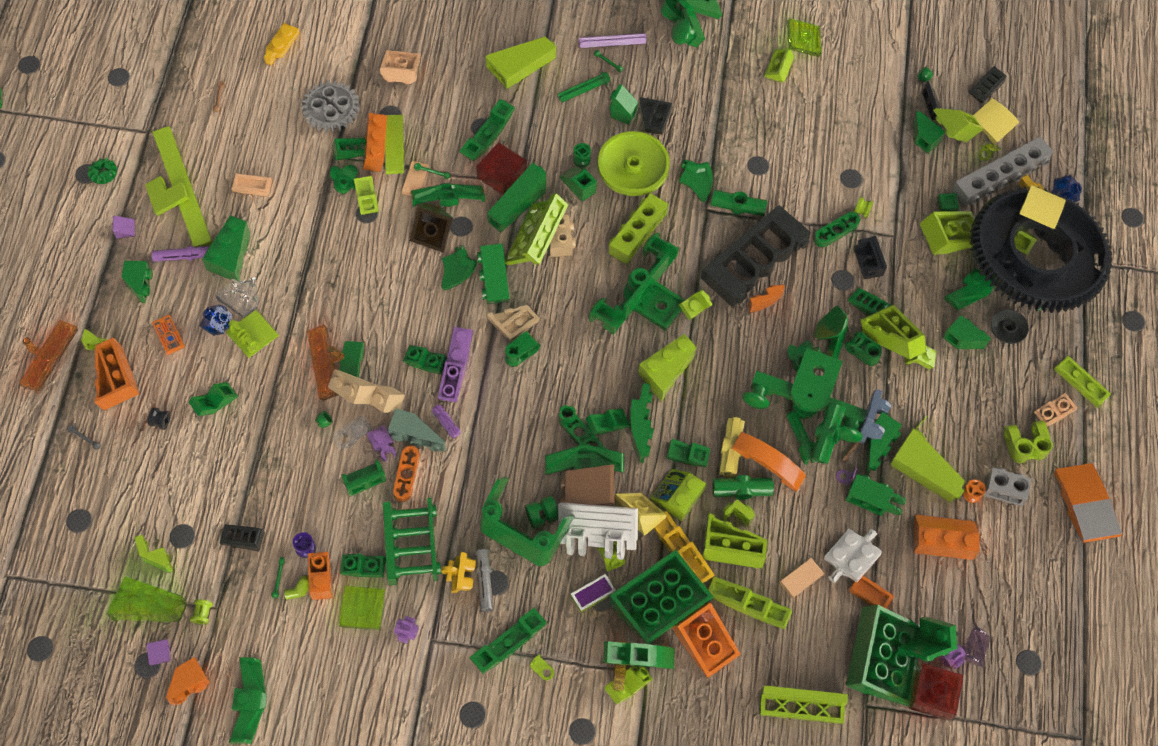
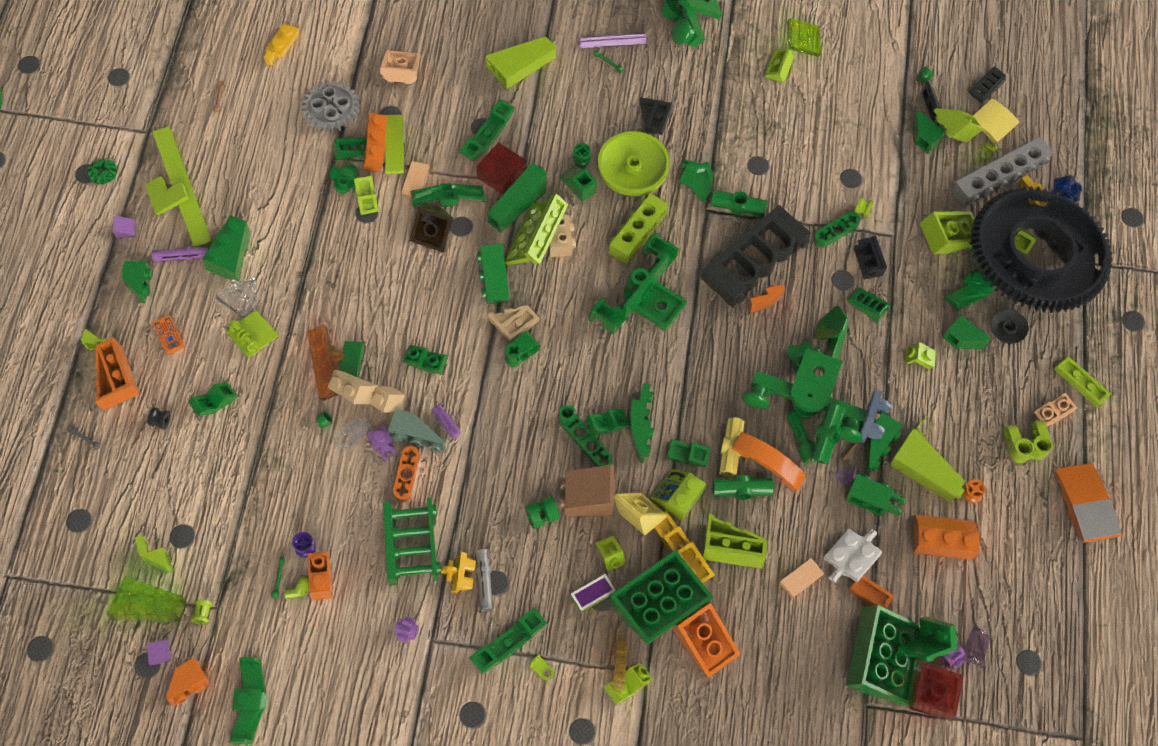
clear orange plate [19,320,78,393] -> none
clear blue brick [199,304,233,336] -> none
pearl dark grey slope [220,524,265,552] -> none
light nougat tile [232,173,272,196] -> none
clear neon green tile [339,586,386,631] -> none
green slope [340,554,386,578] -> none
green hinge [341,459,386,496] -> none
green hinge [414,163,450,179] -> none
medium lavender slope [438,327,473,403] -> none
green arm [441,245,477,290] -> none
green windscreen [480,477,575,566] -> none
green plate [545,444,624,475] -> none
green axle [557,71,610,103] -> none
white hinge [558,502,638,560] -> none
green slope [603,641,675,669] -> none
green slope [609,84,638,125] -> none
lime wedge [638,333,696,402] -> none
lime bracket [679,290,712,320] -> none
lime slope [708,577,792,630] -> none
lime bracket [722,499,755,526] -> none
lime fence [760,685,848,724] -> none
green piece [845,331,882,366] -> none
lime wedge [861,305,926,360] -> none
green tile [937,193,959,212] -> none
light grey brick [983,468,1032,506] -> none
light yellow slope [1019,185,1066,229] -> none

